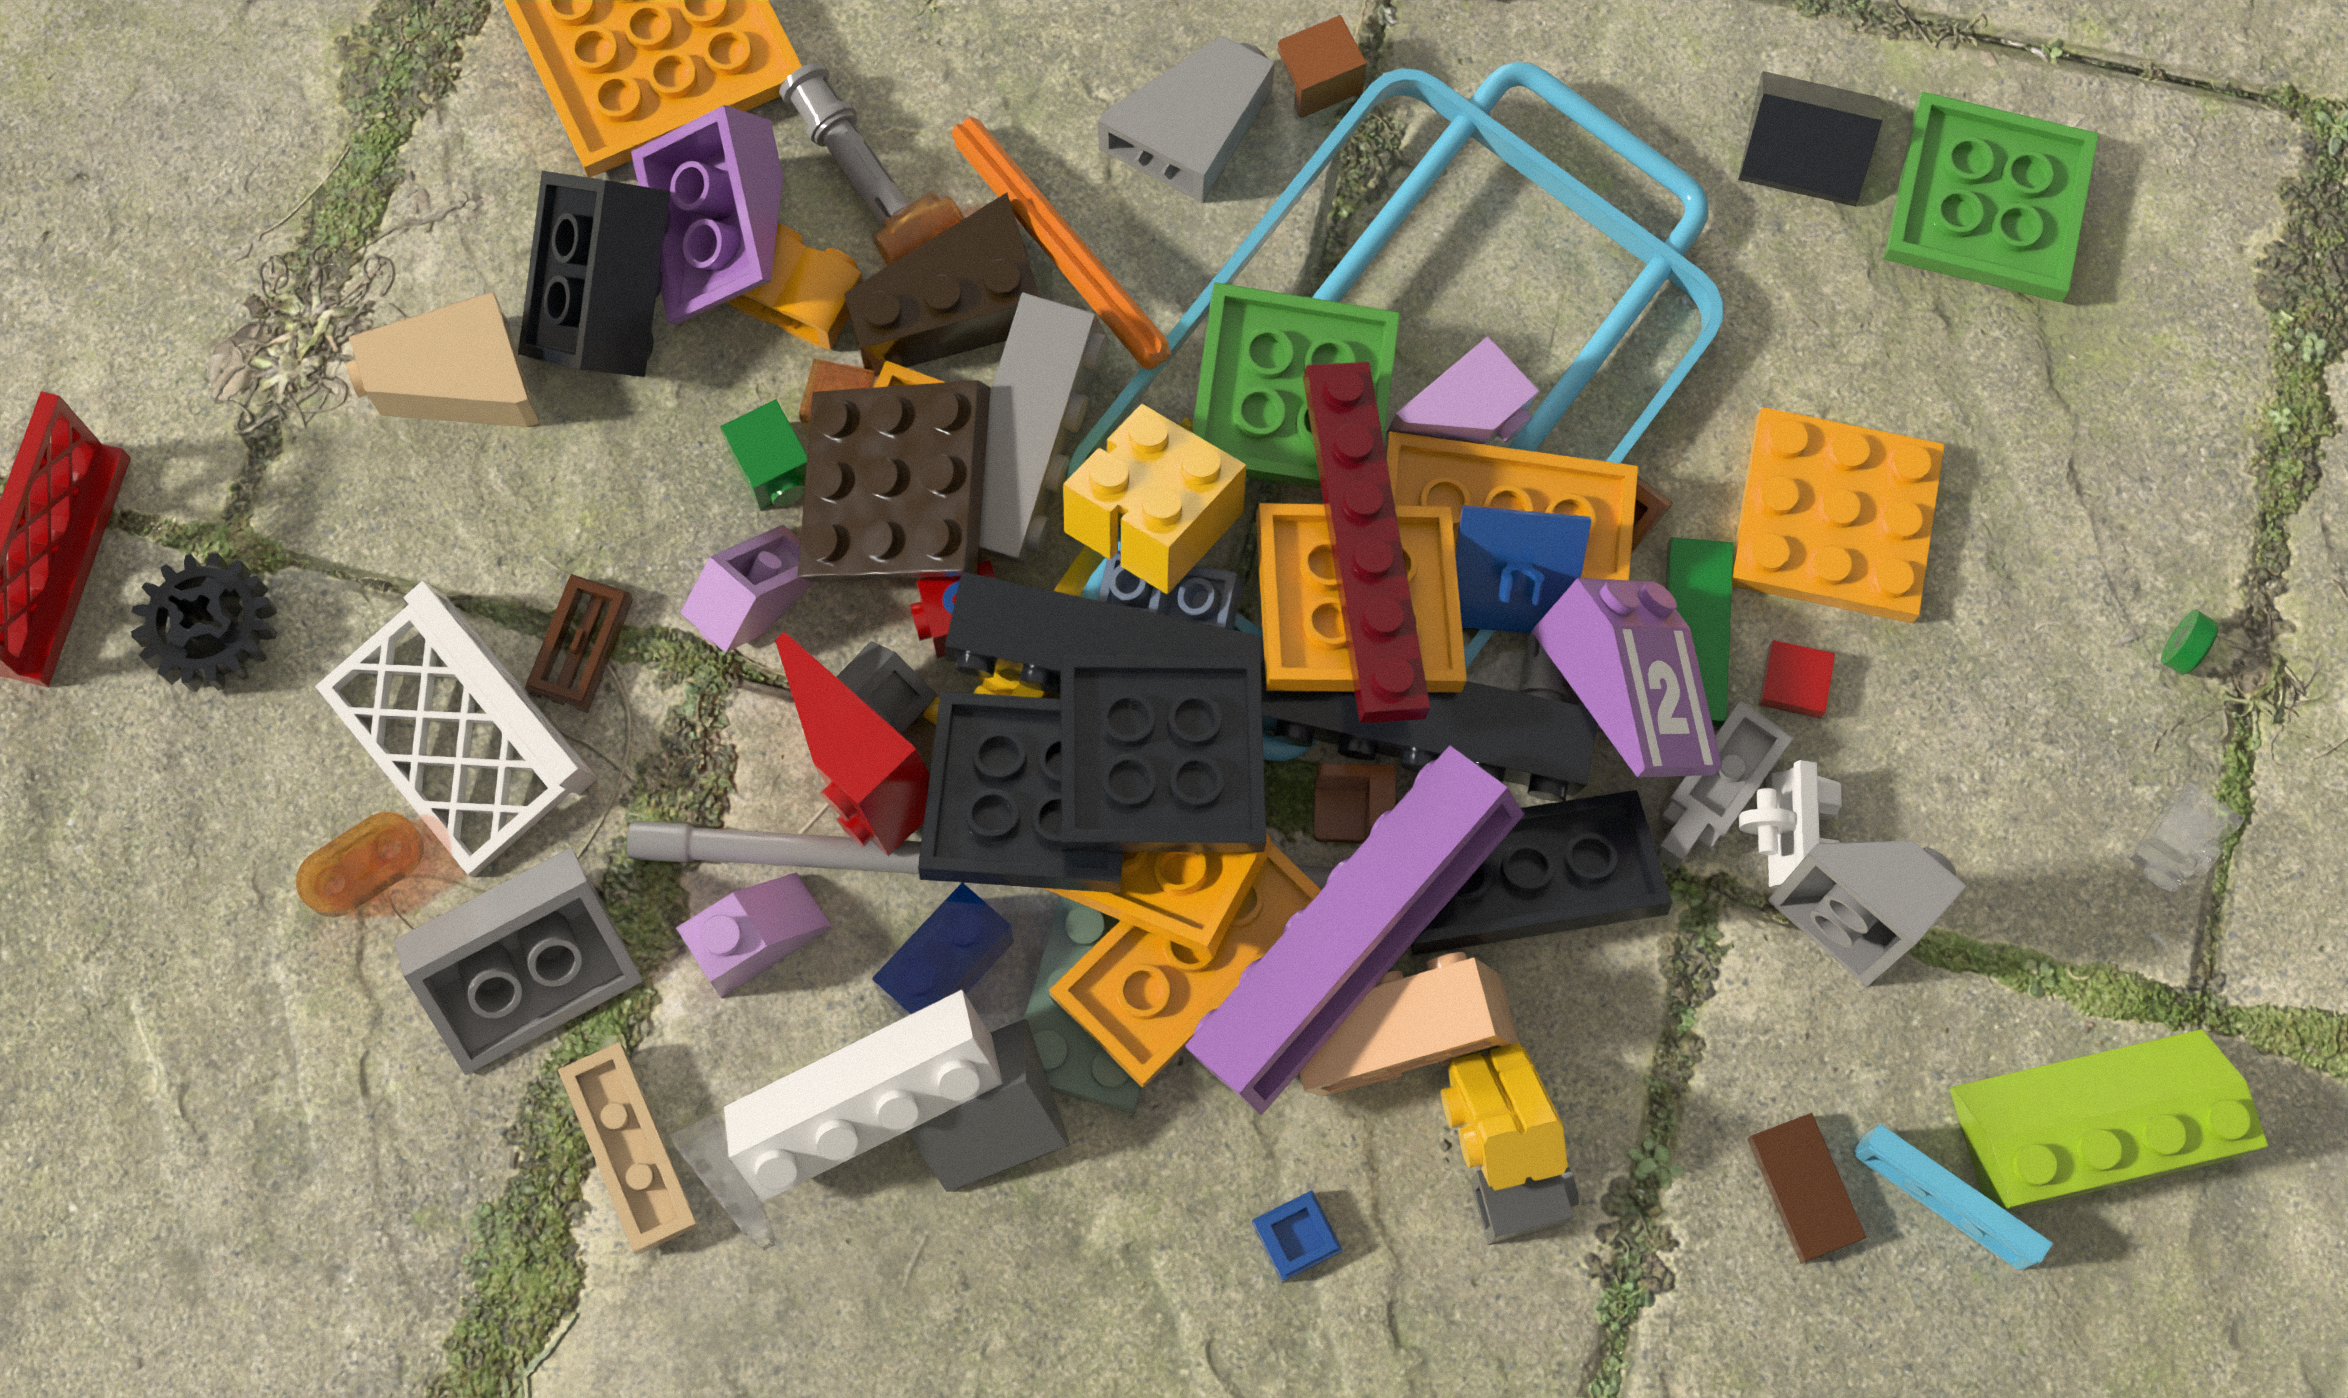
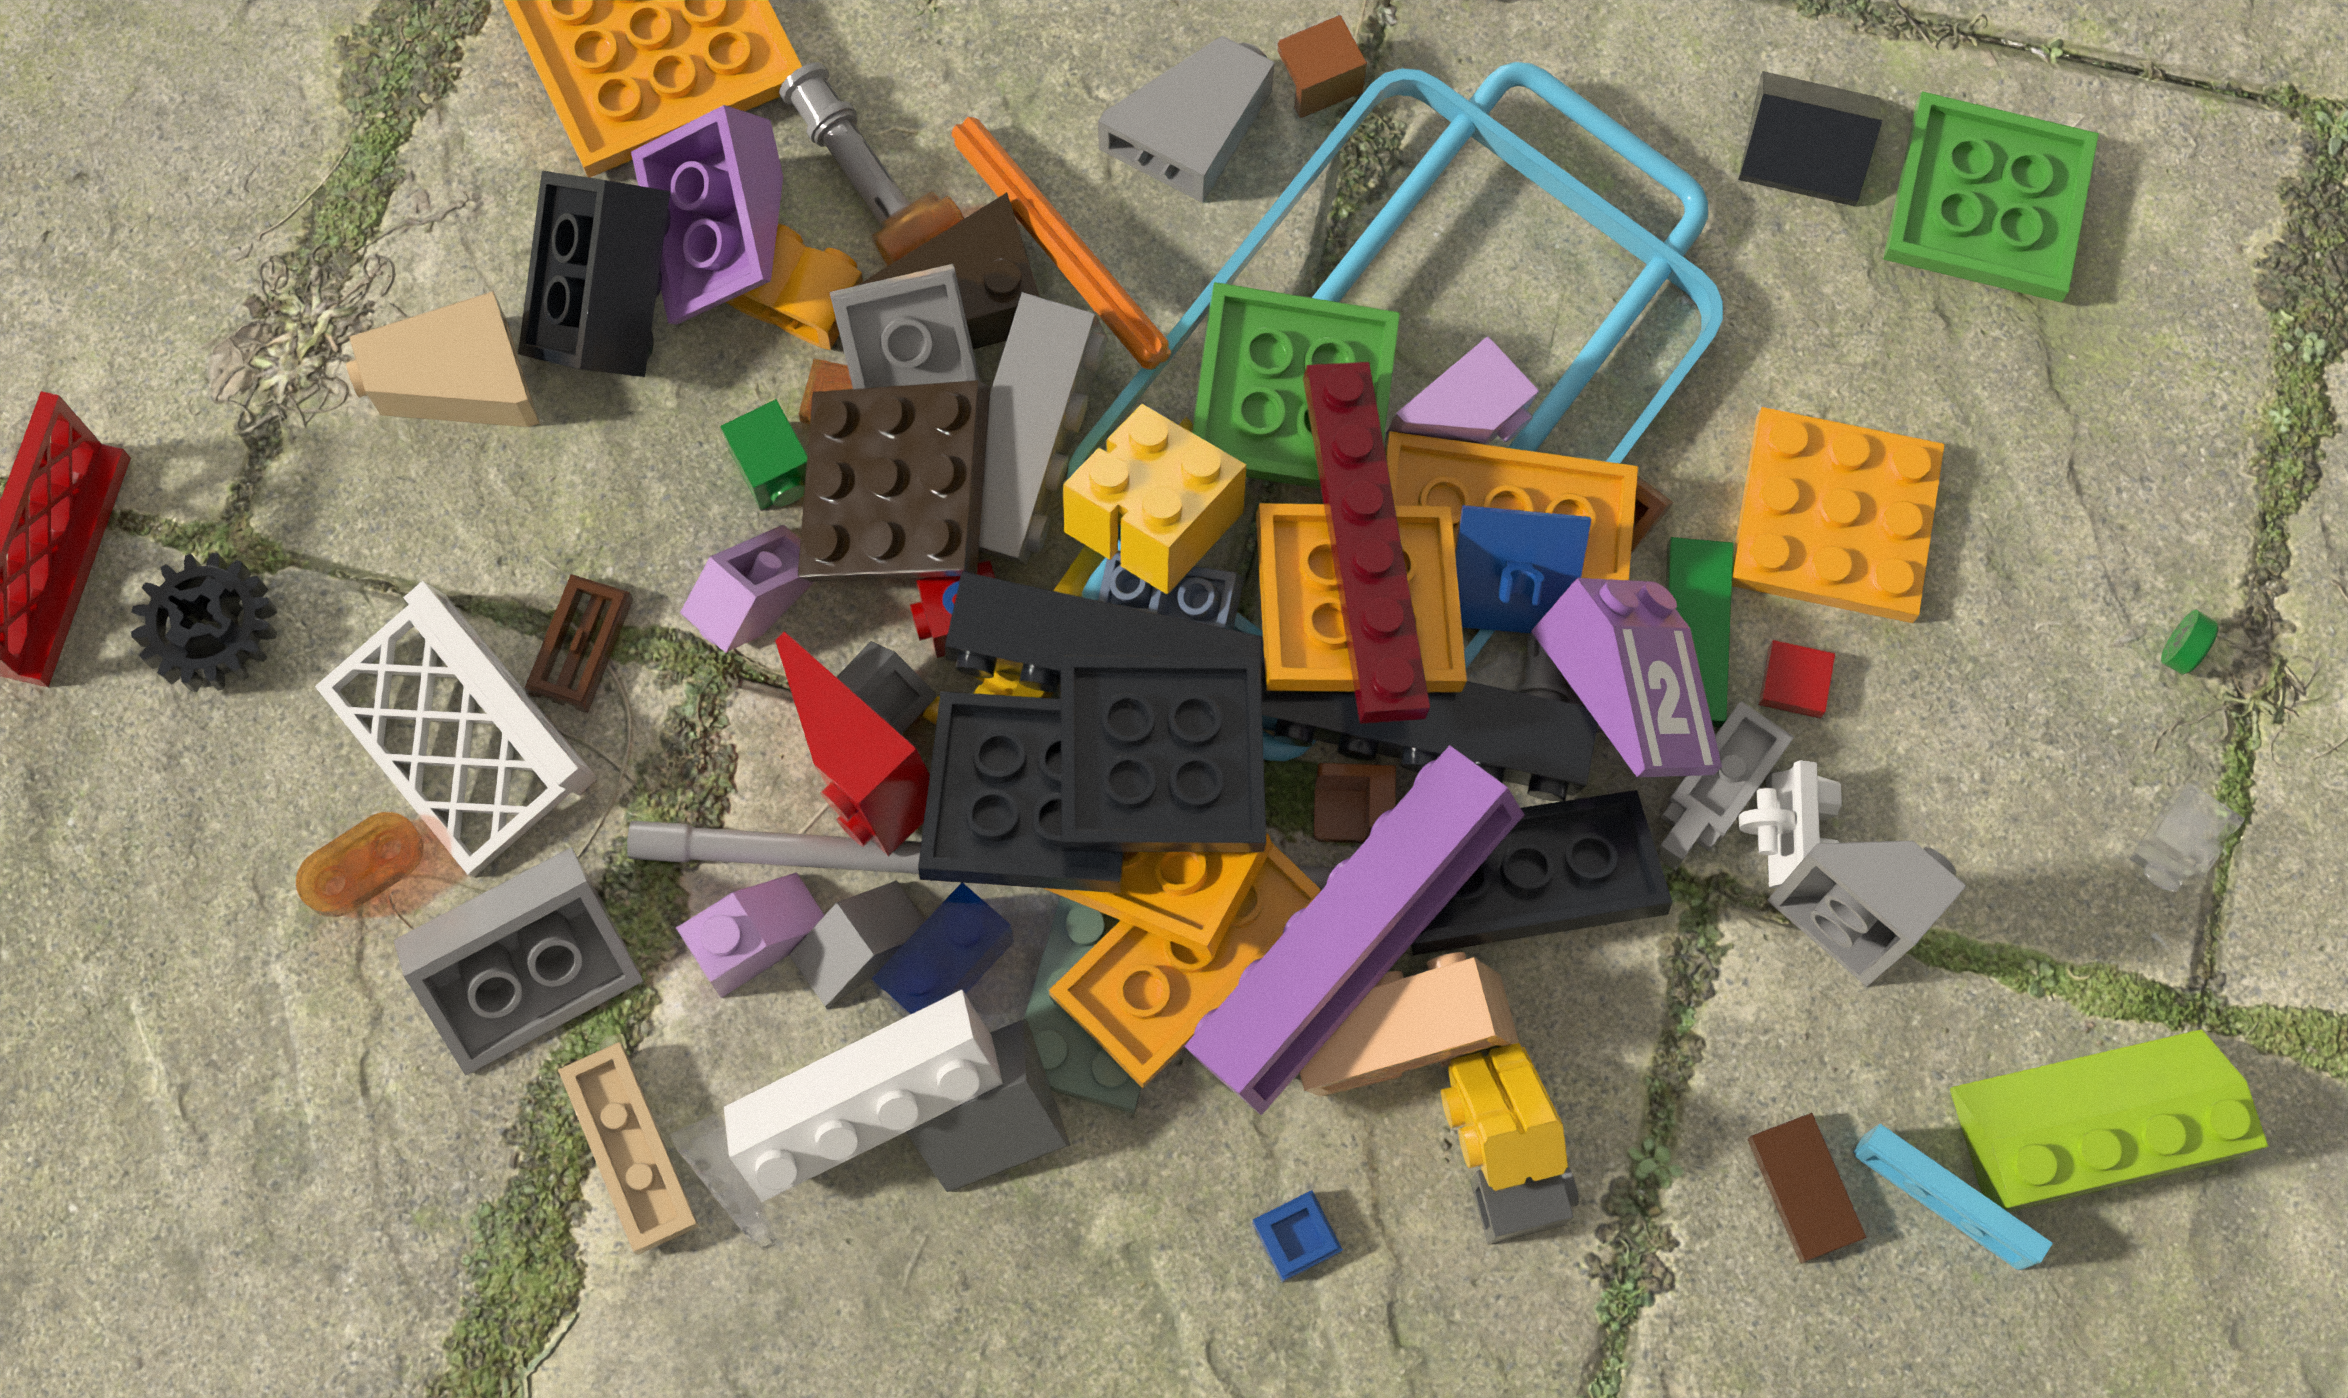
none -> light grey slope [789,880,934,1009]
none -> light grey tile [830,264,980,389]

